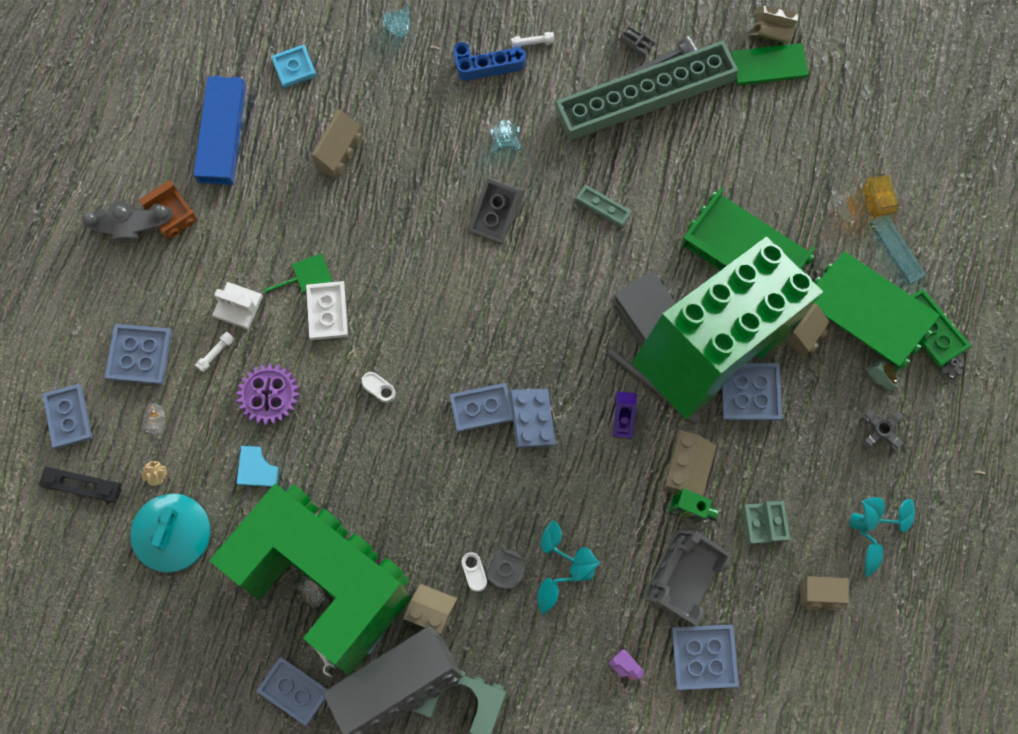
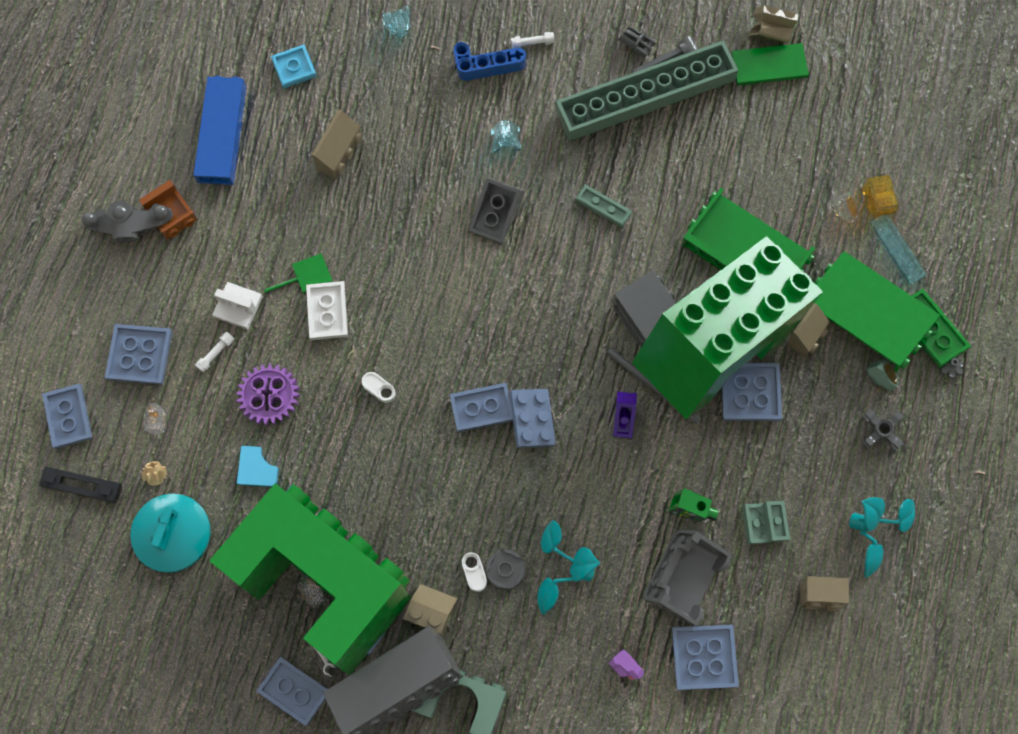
dark tan slope [664,430,716,496] -> none

